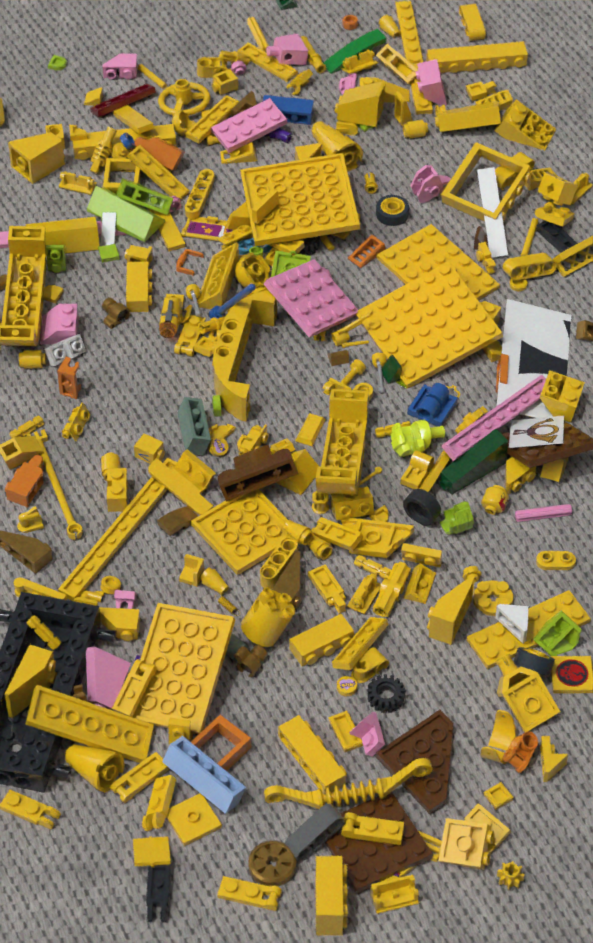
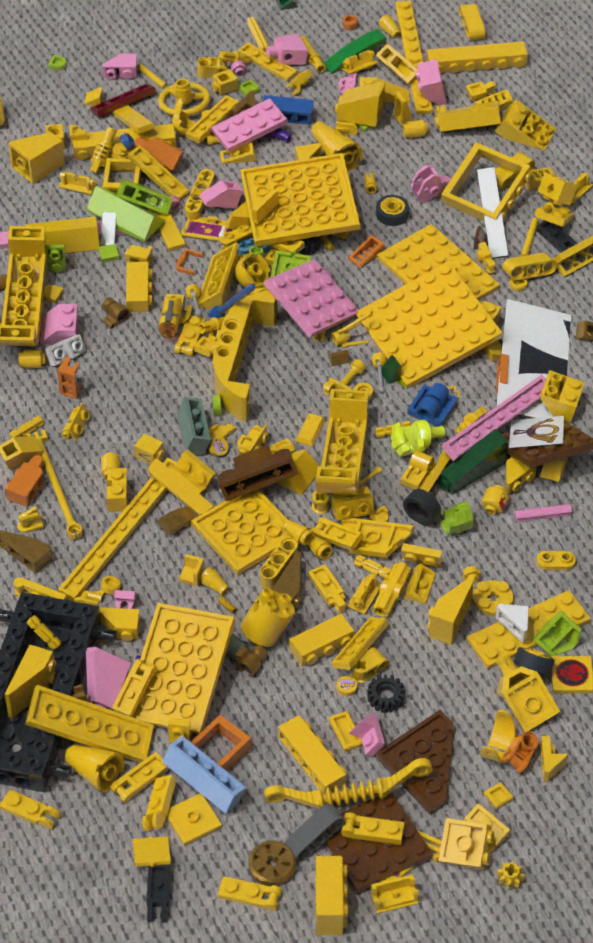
none -> bright pink slope [199,180,243,209]
none -> lime tile [238,79,261,96]

